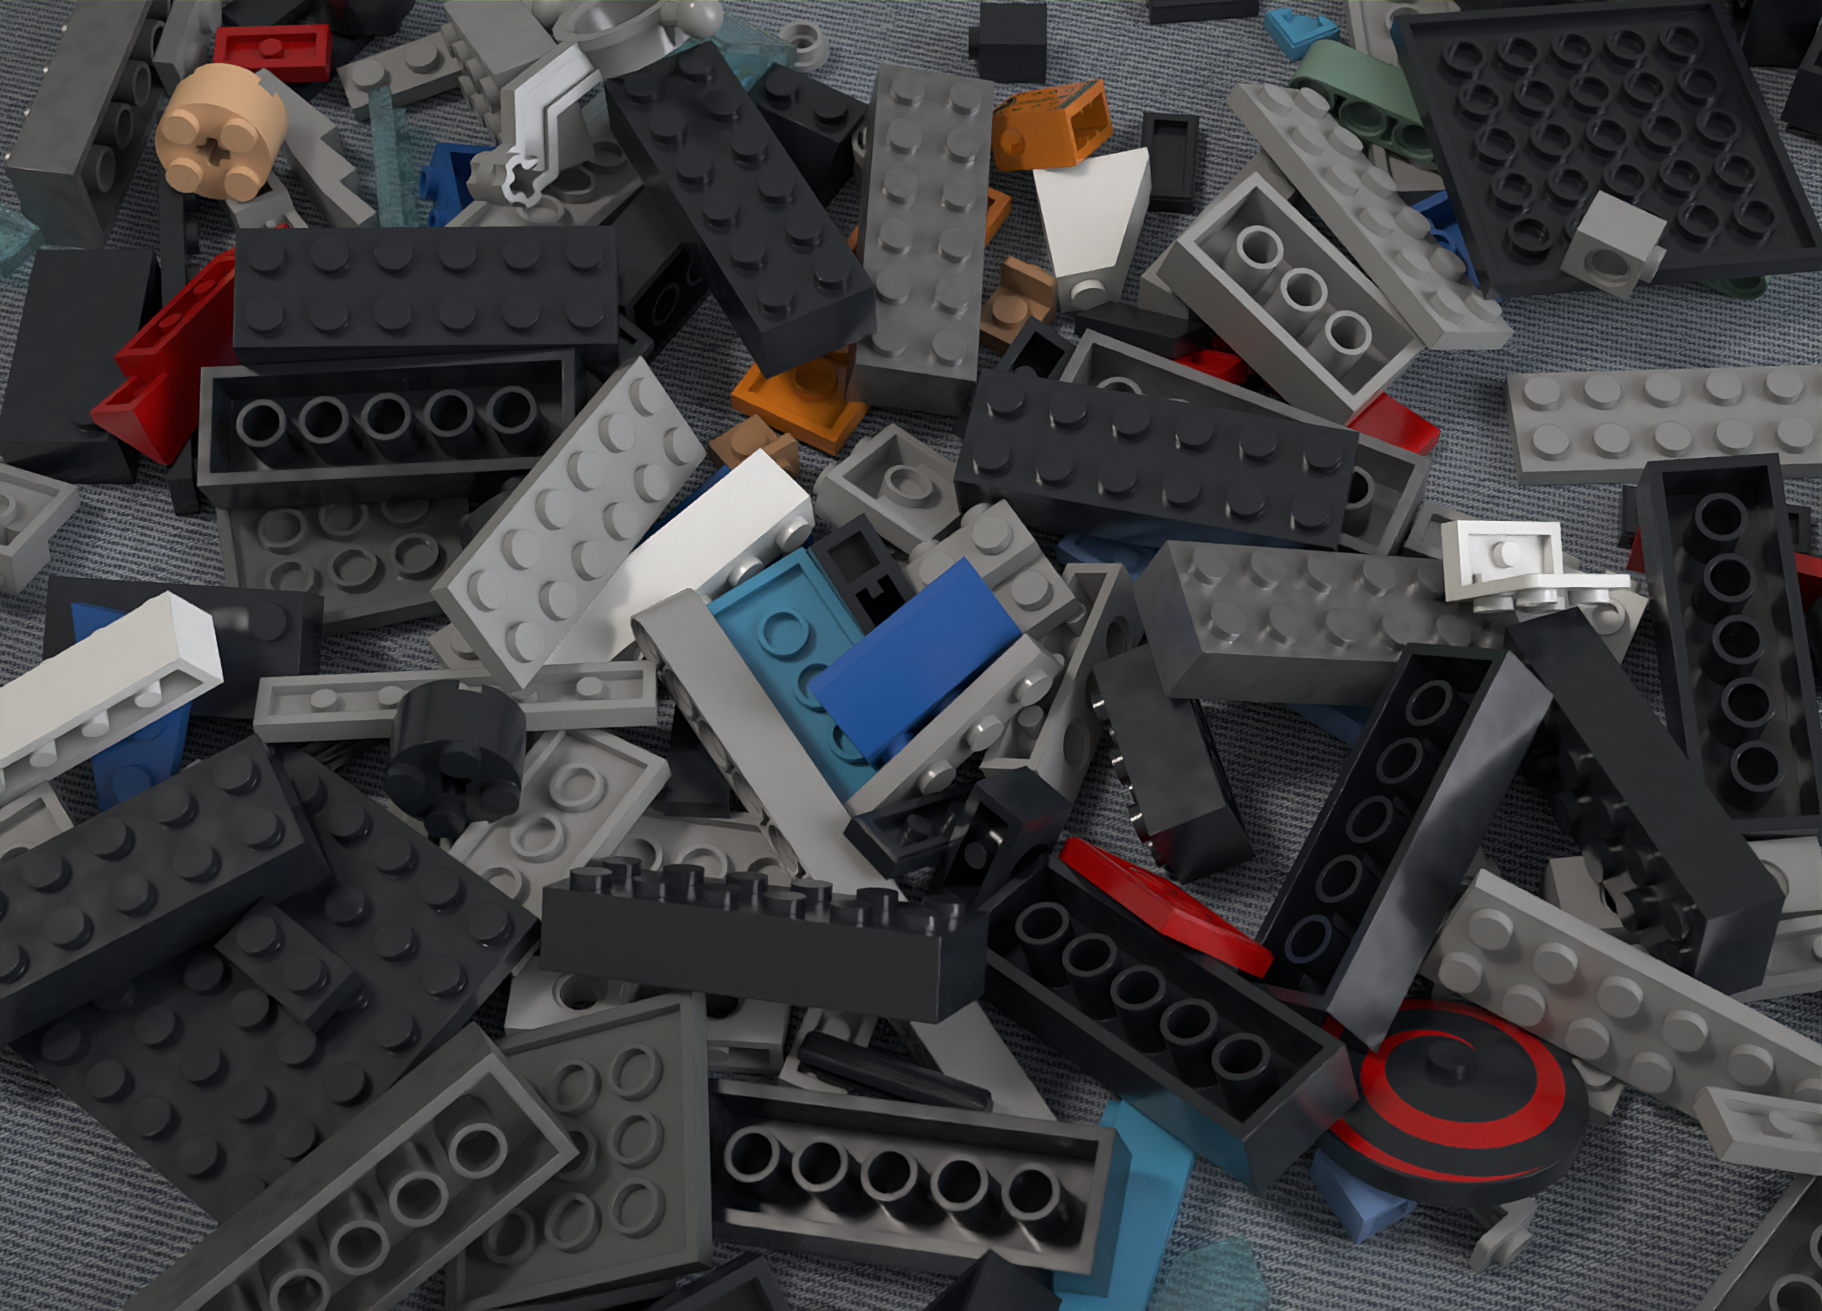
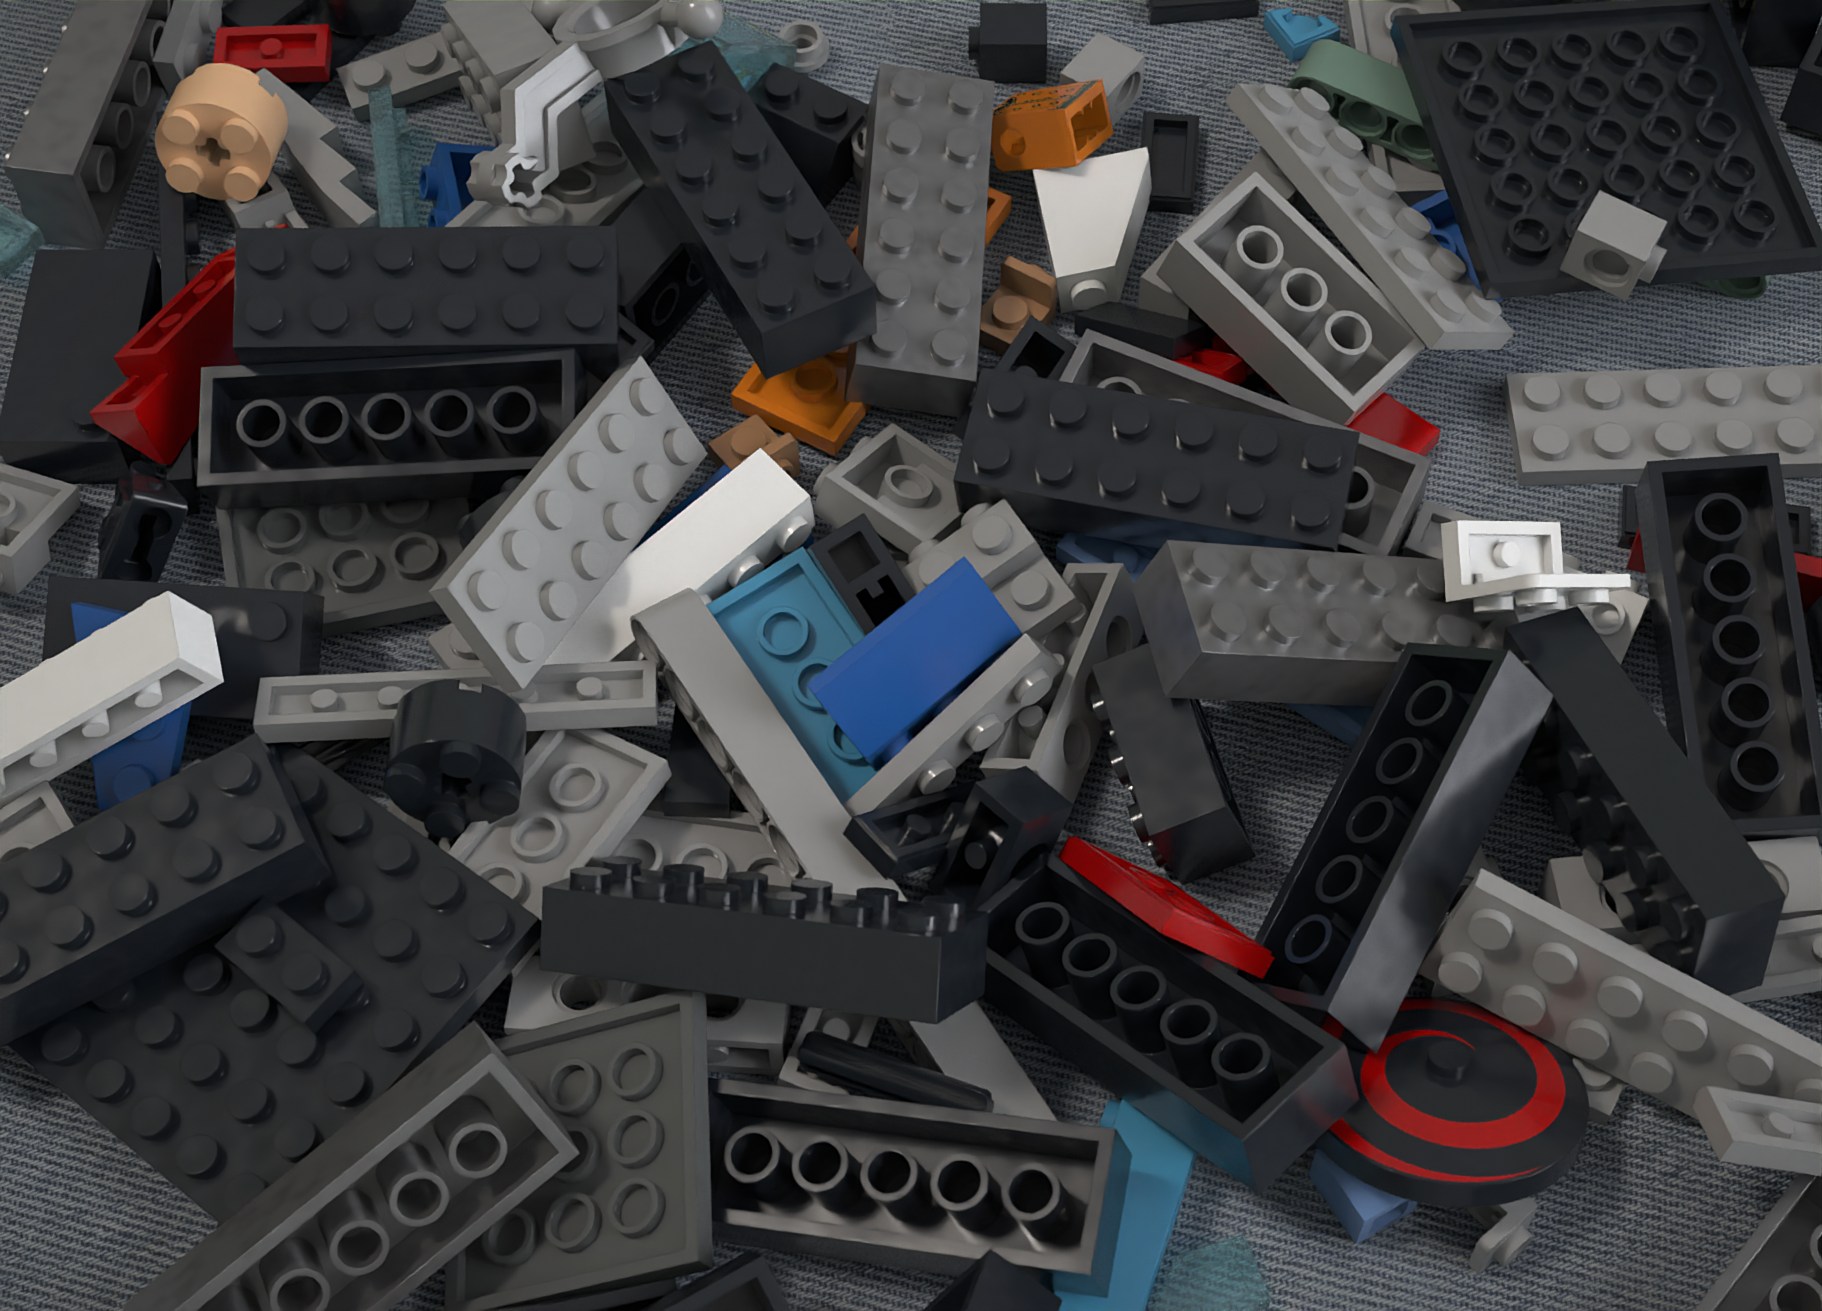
none -> black piece [97,461,188,582]
none -> light grey brick [1060,32,1145,127]

